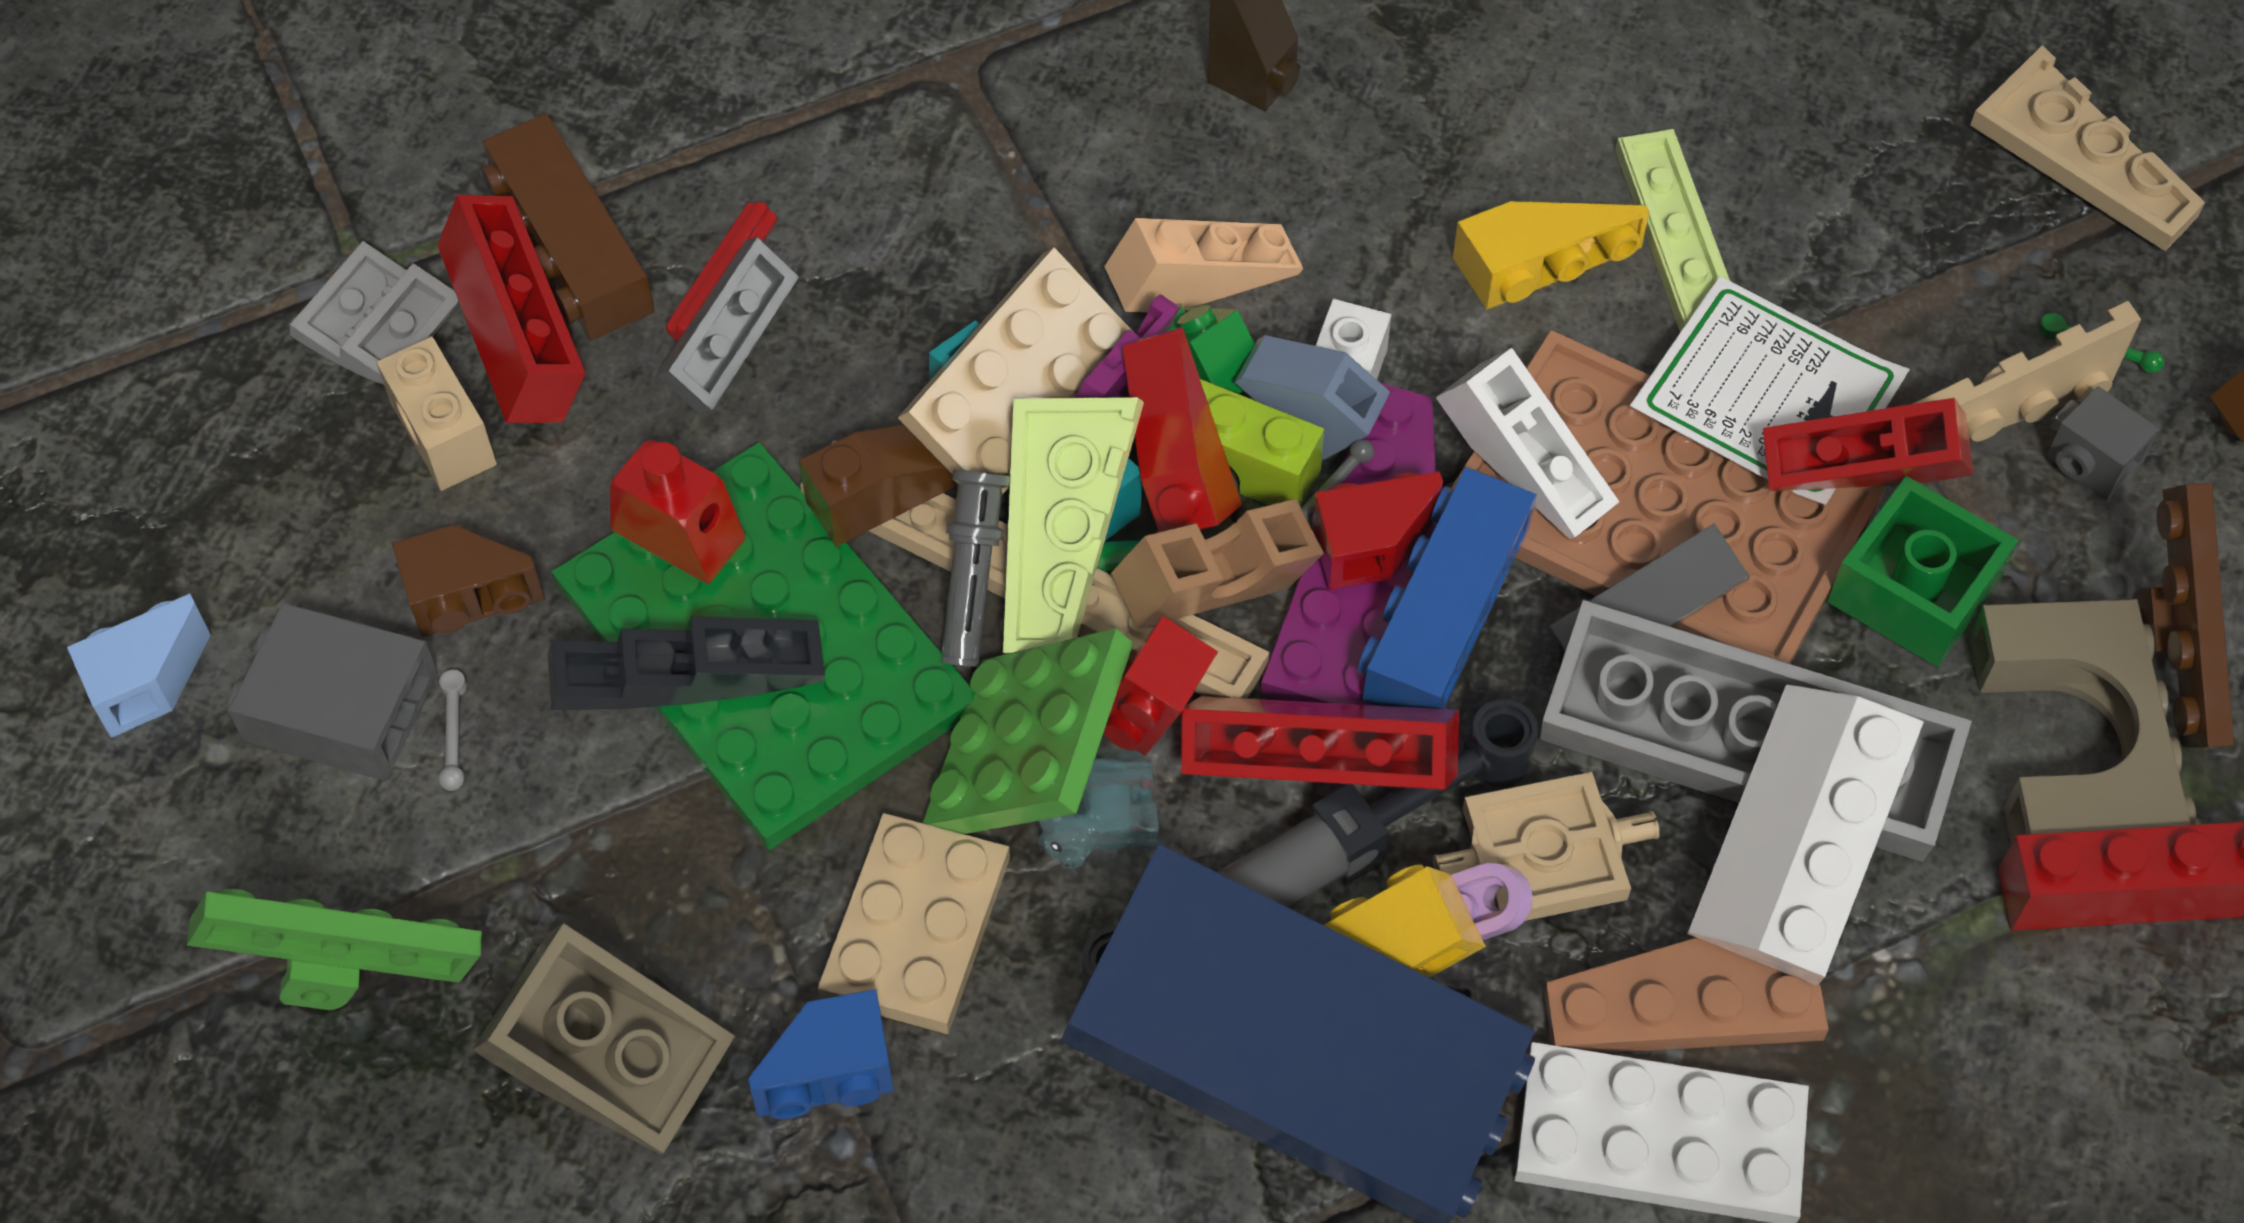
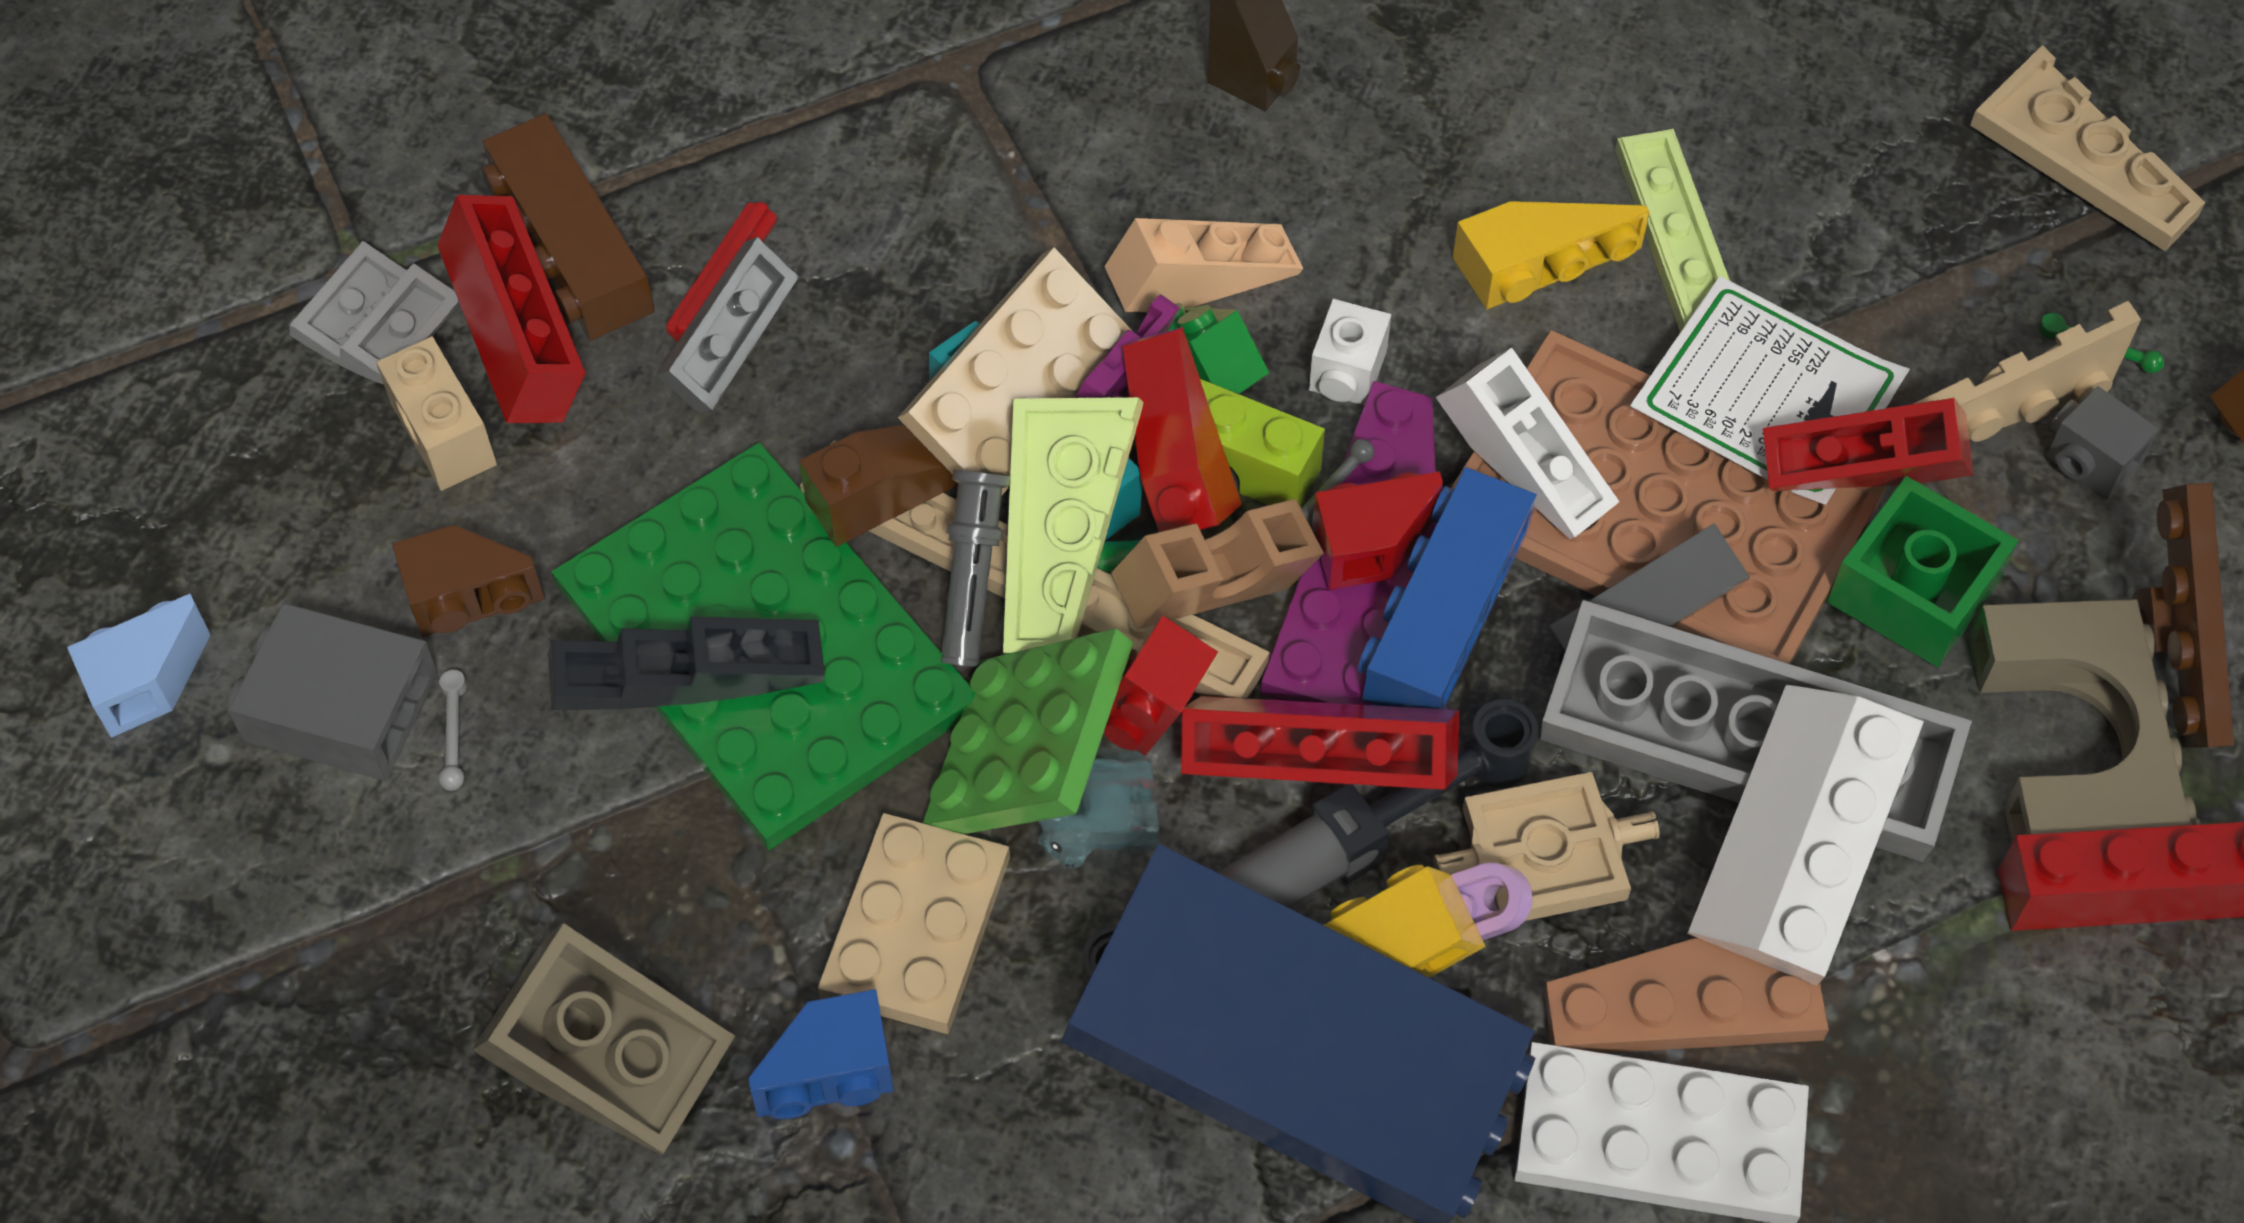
bright green plate [187,889,481,1010] -> none
red torso [610,440,746,585] -> none
sand blue slope [1235,335,1390,460] -> none

